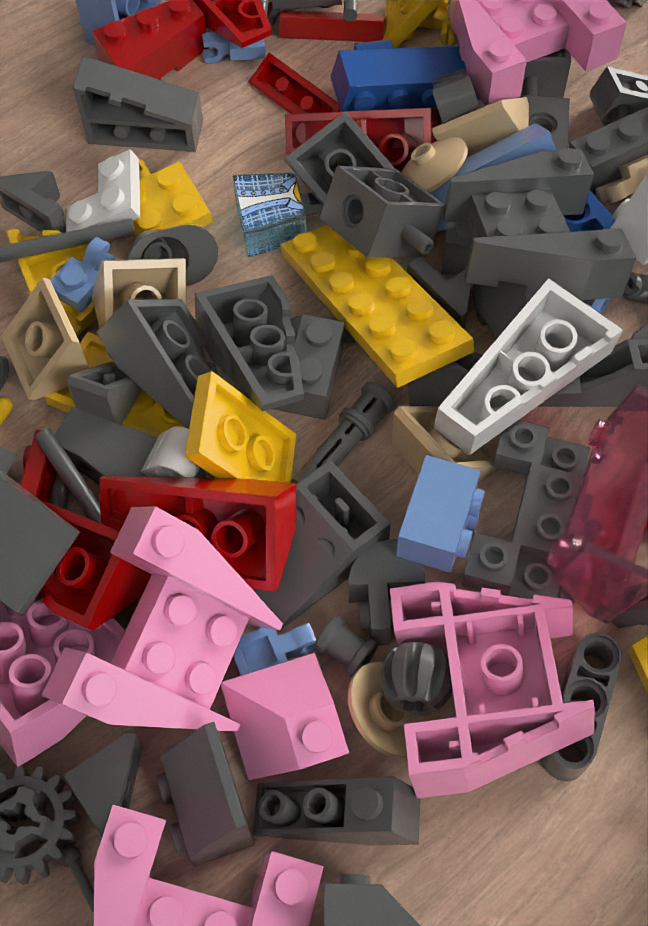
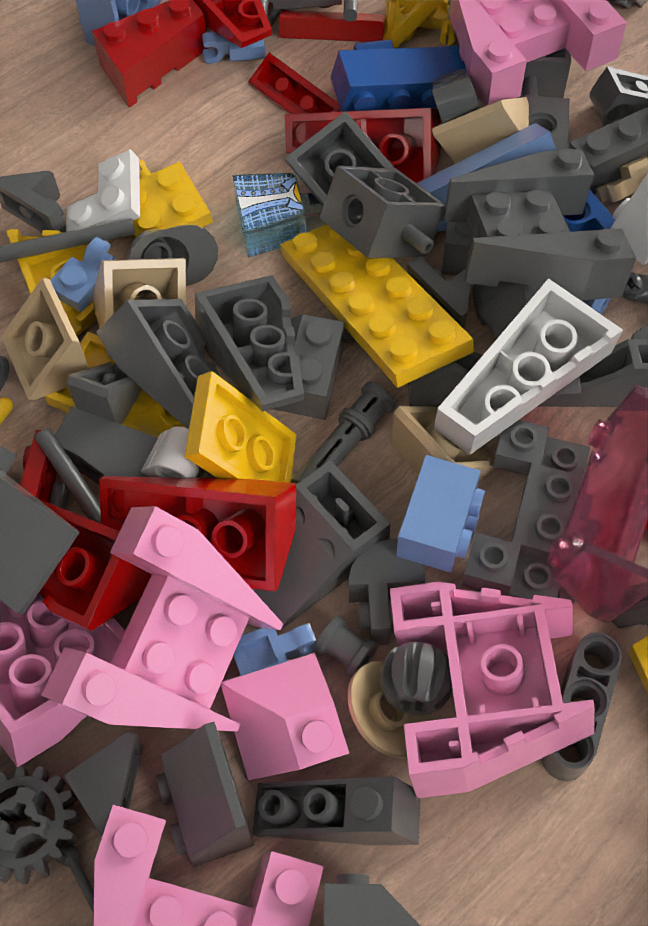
dark grey wedge [73,56,203,152] -> none
tan dish [401,137,468,193] -> none

